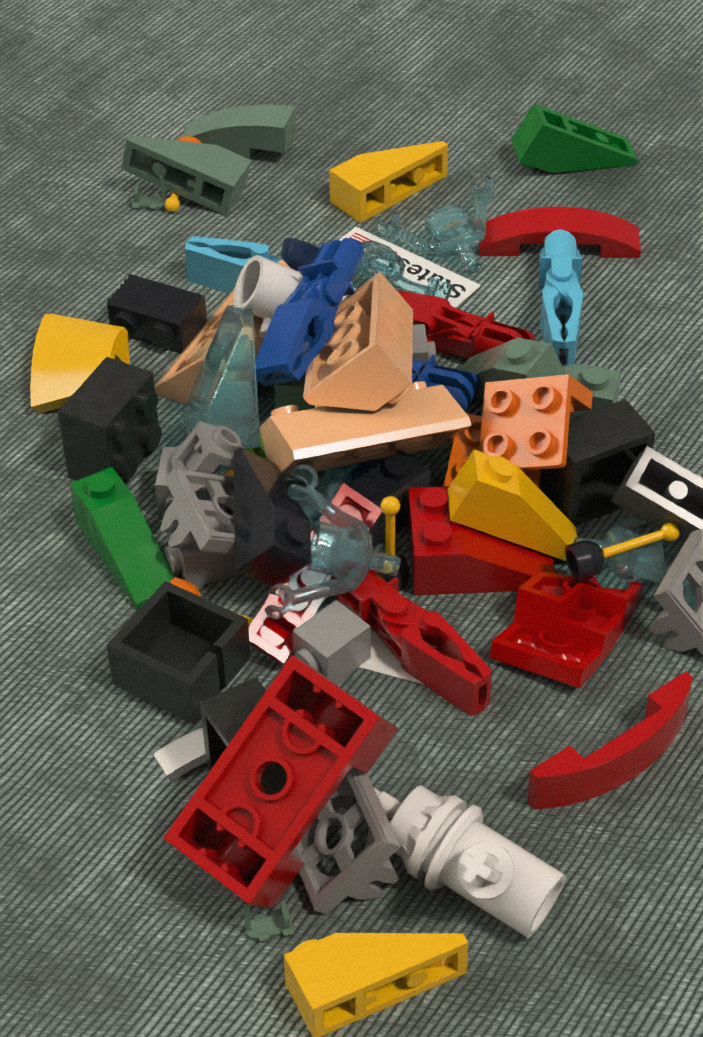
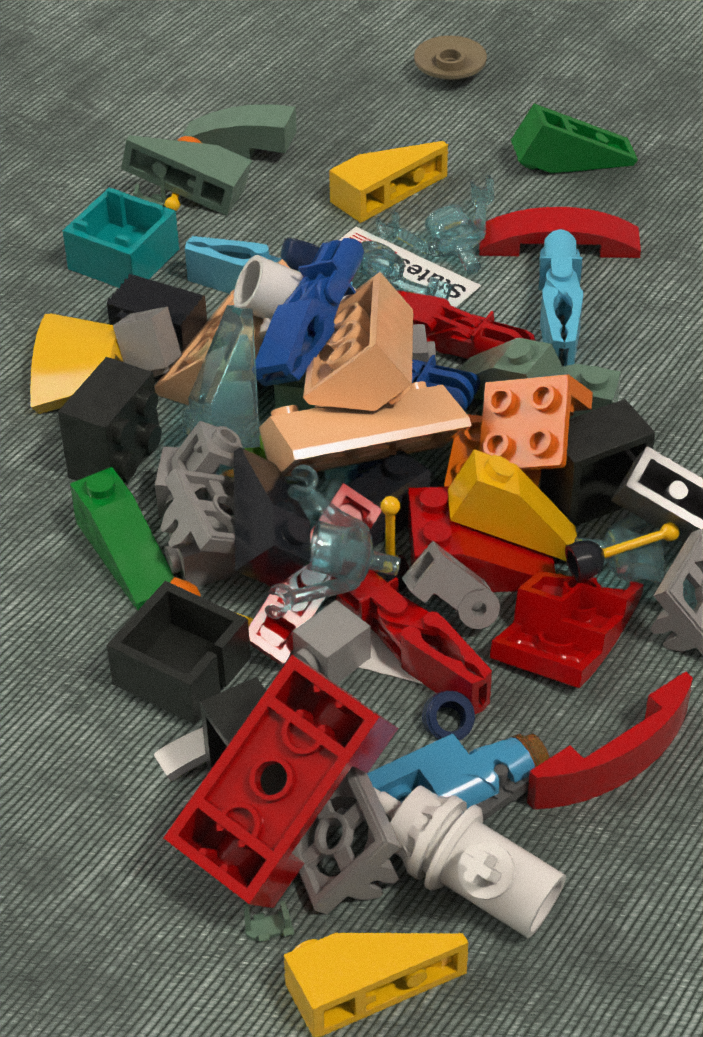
none -> teal container [62,188,179,288]
none -> light grey brick [113,306,182,377]
none -> dark azure plate [367,733,550,820]
none -> light grey leg [402,541,500,629]
none -> dark tan dish [414,35,487,80]
none -> dark blue piece [422,691,475,740]

